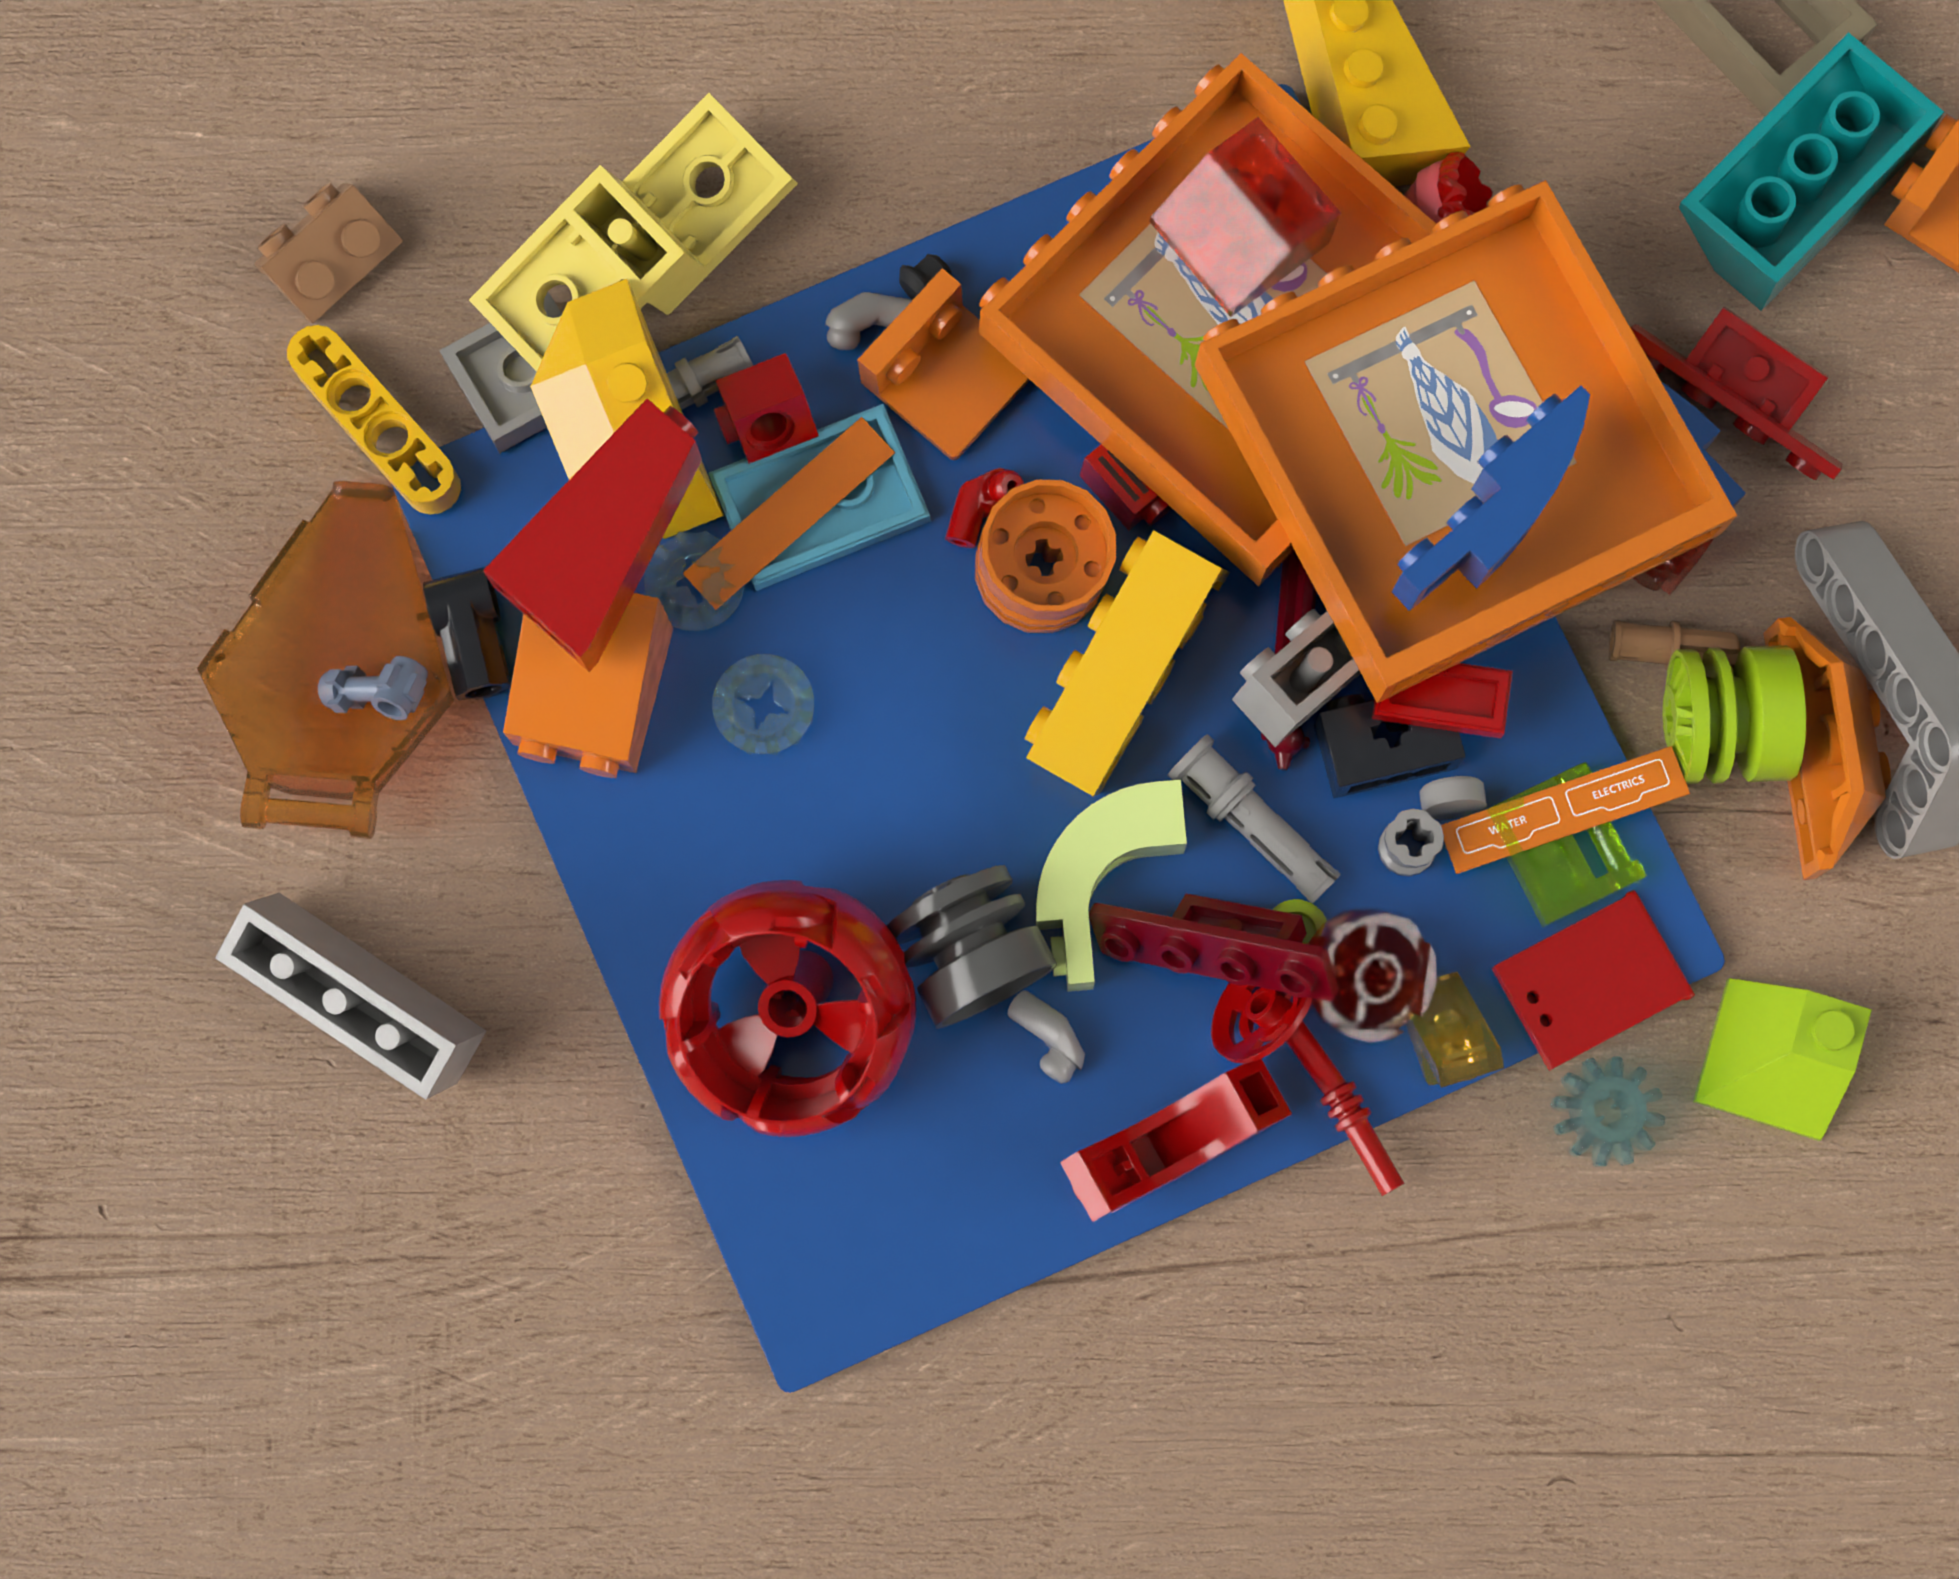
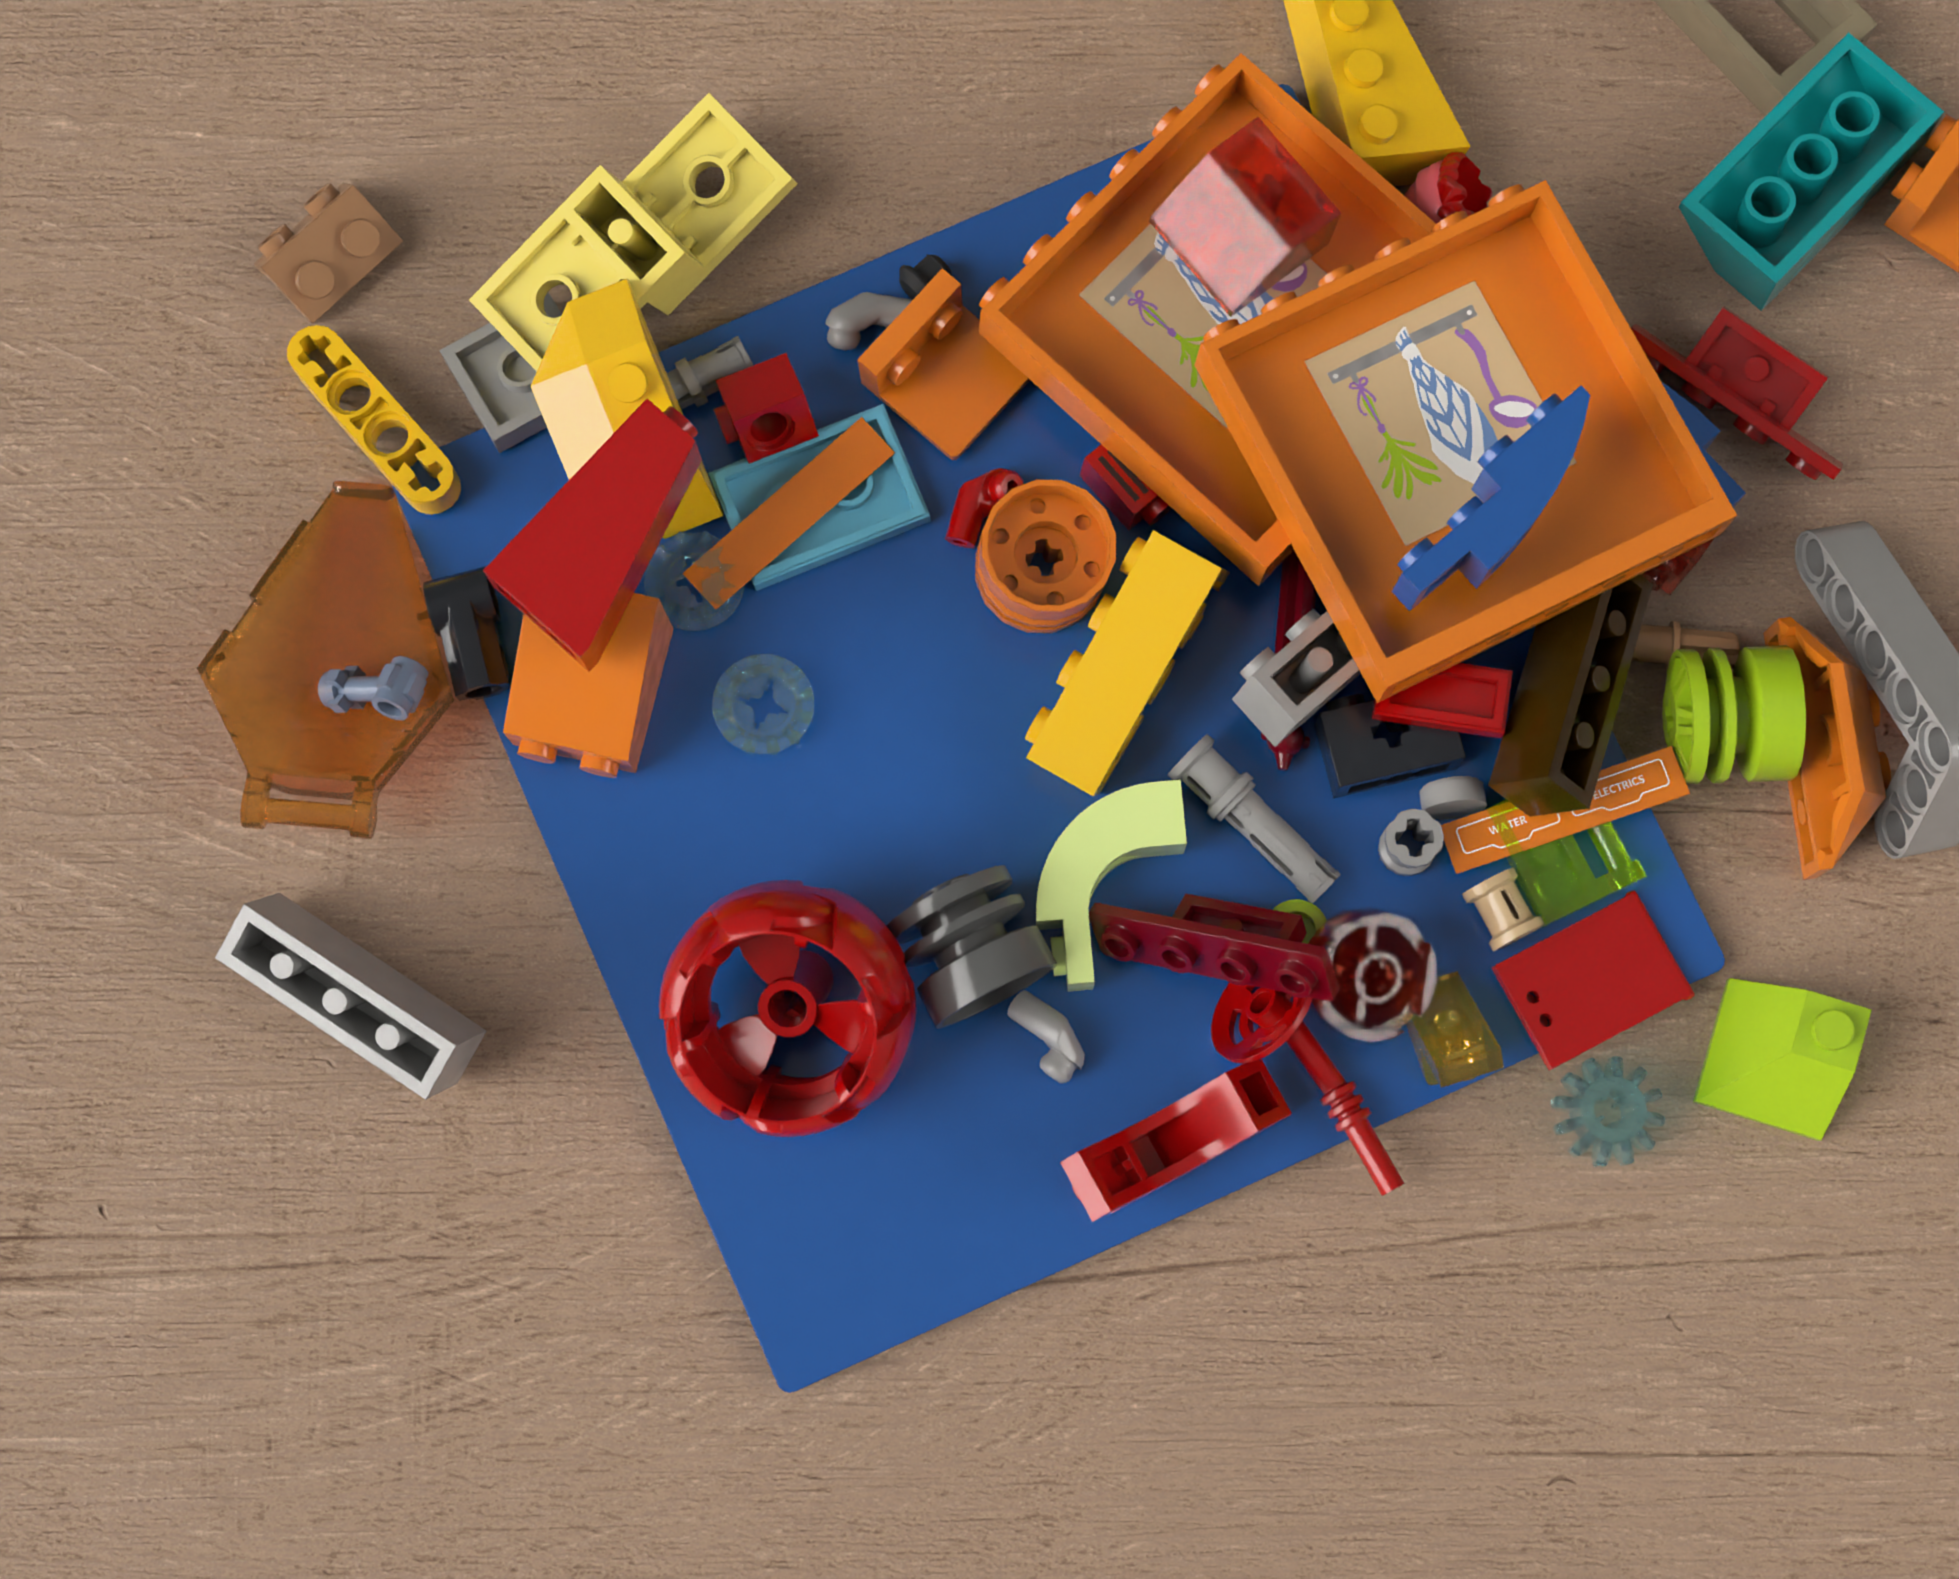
none -> tan bush [1462,867,1545,952]
none -> dark brown brick [1488,574,1653,817]

